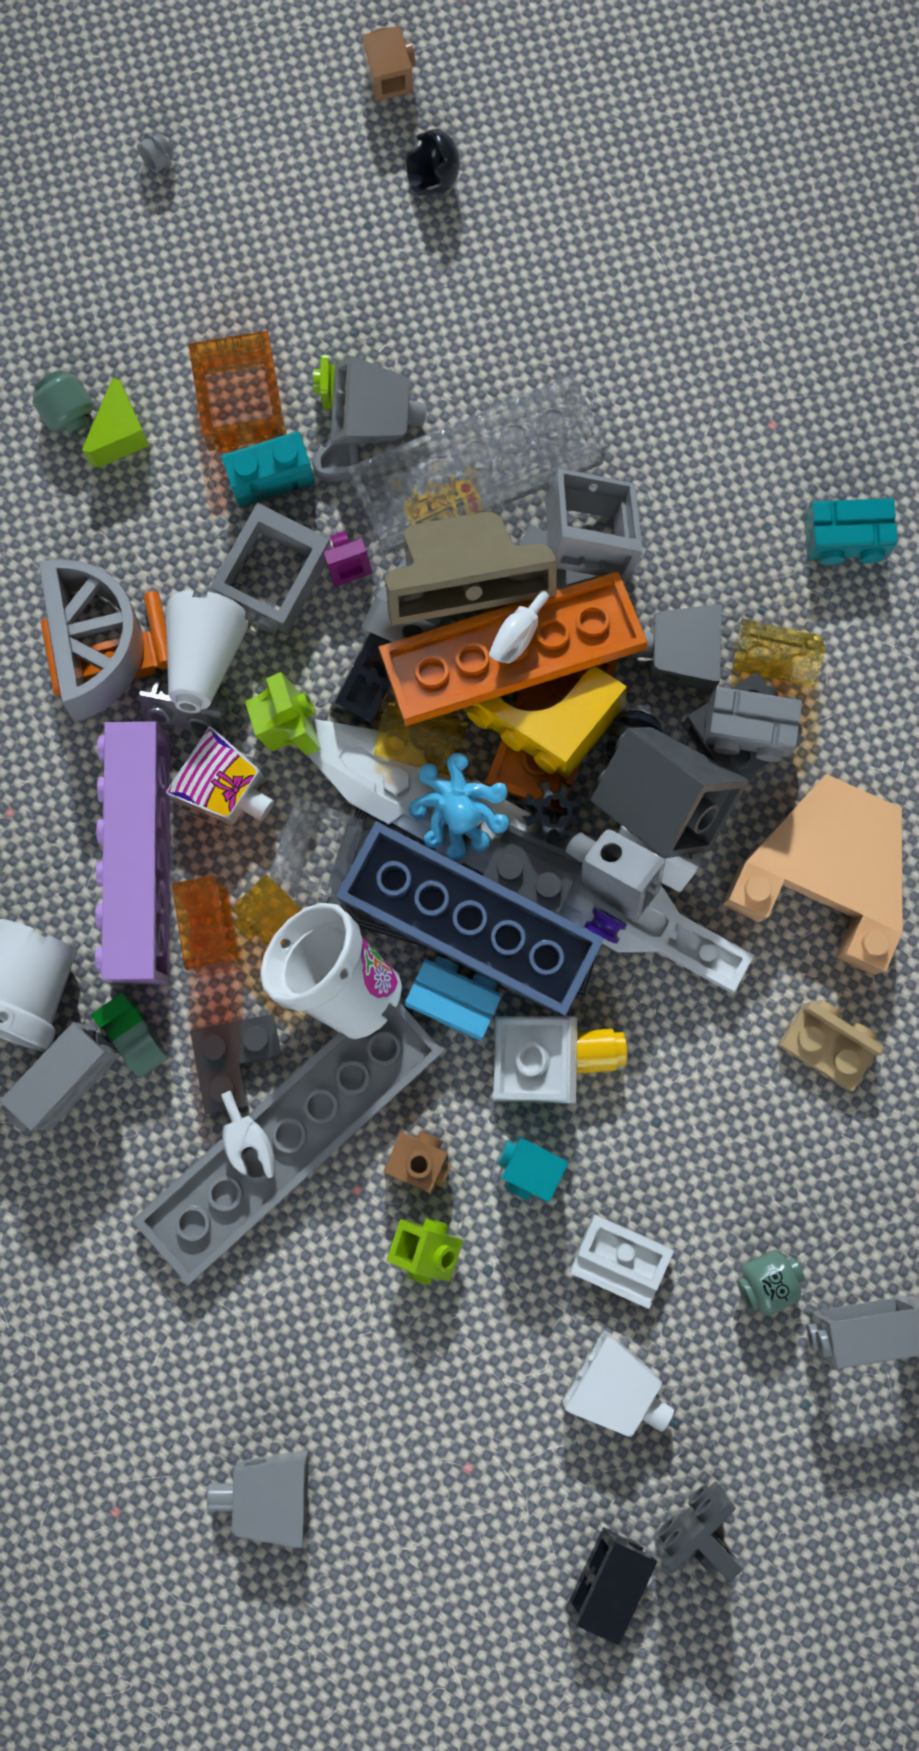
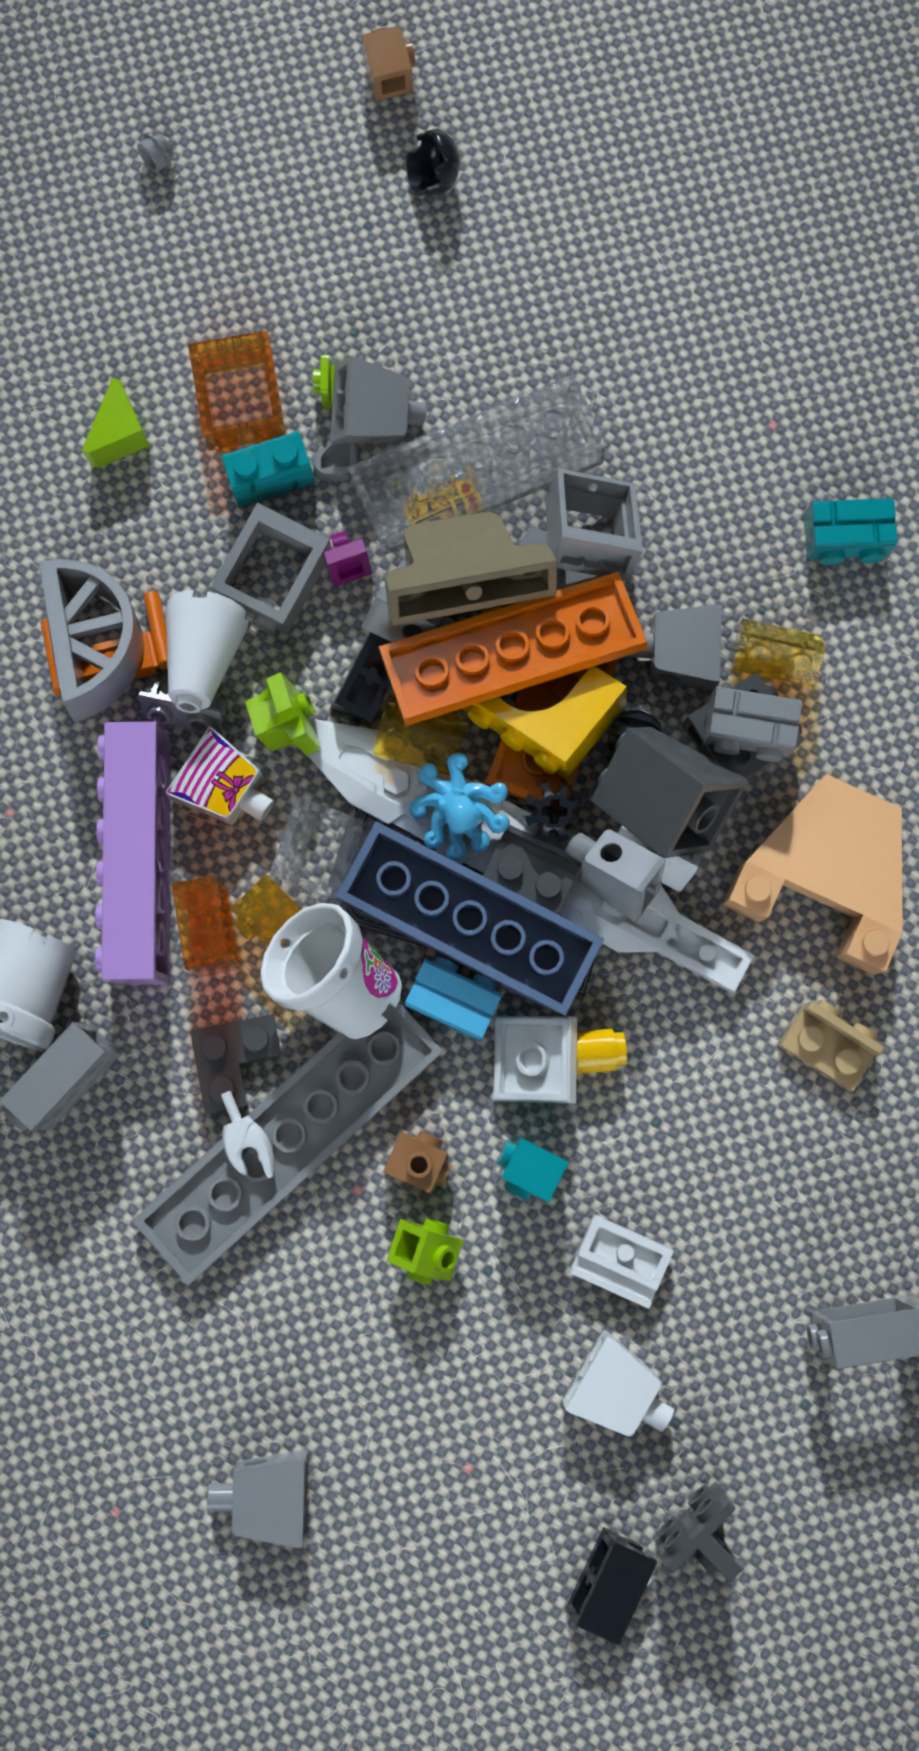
sand green head [32,370,94,436] -> none
leg [90,993,169,1078] -> none
white hand [489,590,550,664] -> none
dark purple bush [584,907,627,944] -> none
sand green head [737,1250,805,1316] -> none

